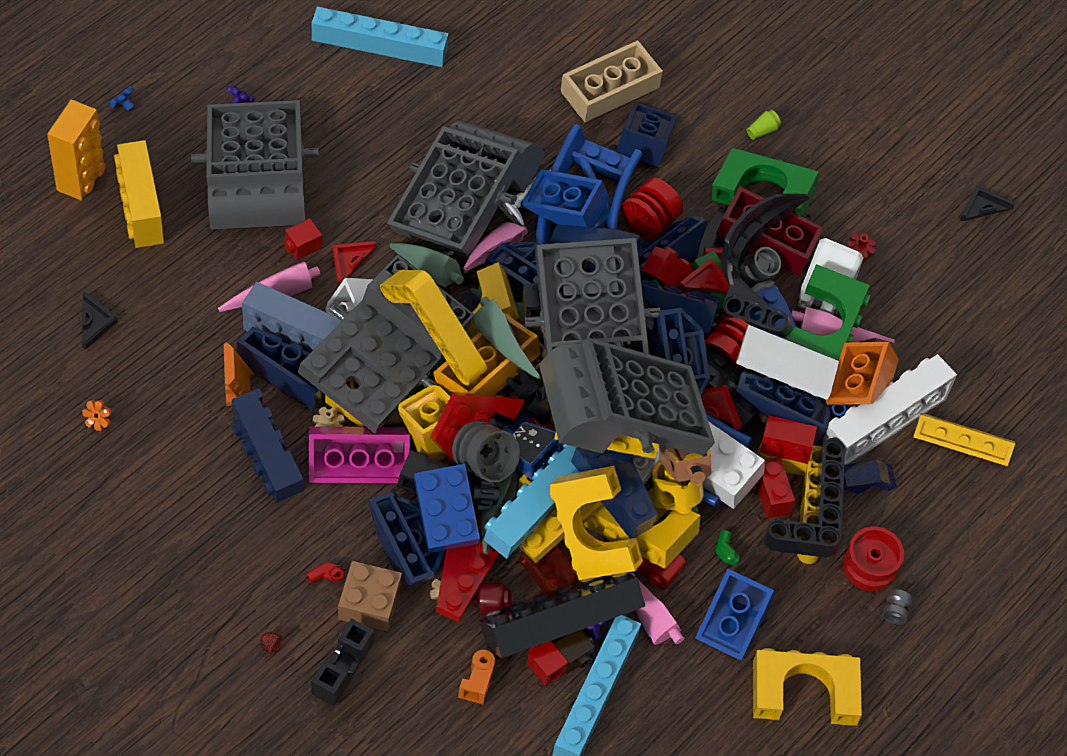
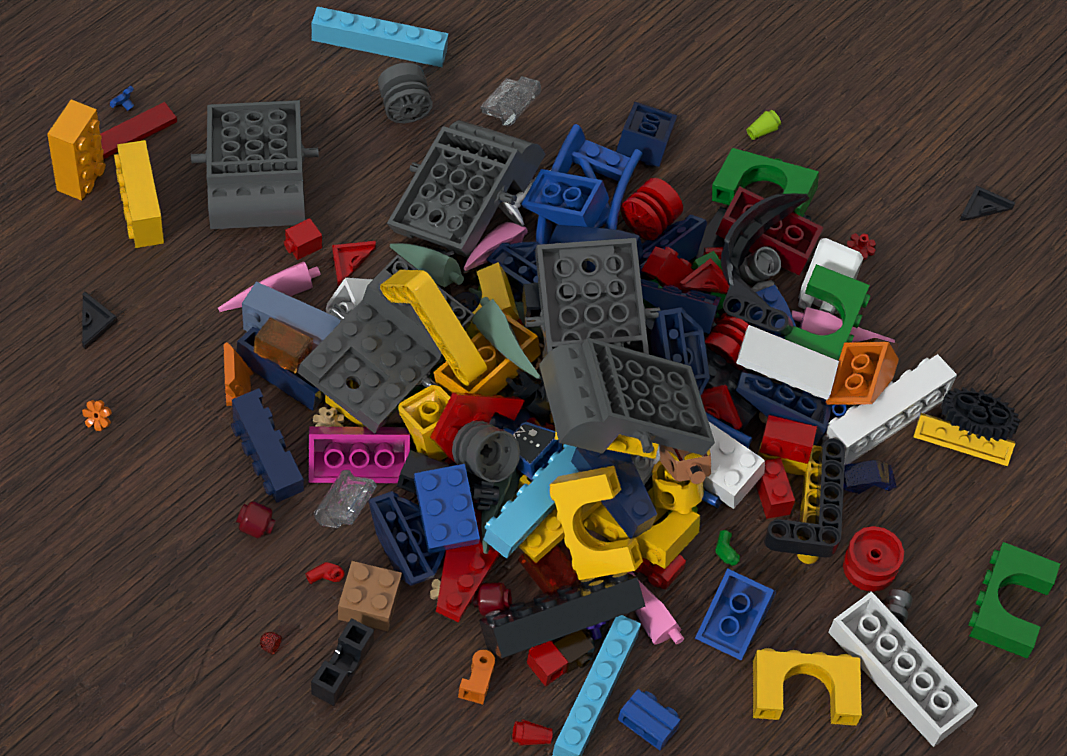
dark purple plant [227,85,255,104] -> none
tan brick [561,40,663,123] -> none
none -> red tile [100,102,177,159]
none -> dark red head [236,501,276,539]
none -> clear orange brick [253,317,313,373]
none -> clear brick [314,470,377,528]
none -> dark grey wheel [378,63,433,123]
none -> clear brick [480,76,541,126]
none -> red cone [512,719,553,746]
none -> blue brick [618,689,681,750]
none -> white brick [828,591,978,747]
none -> black gear [940,387,1020,441]
none -> green arch [968,542,1060,658]

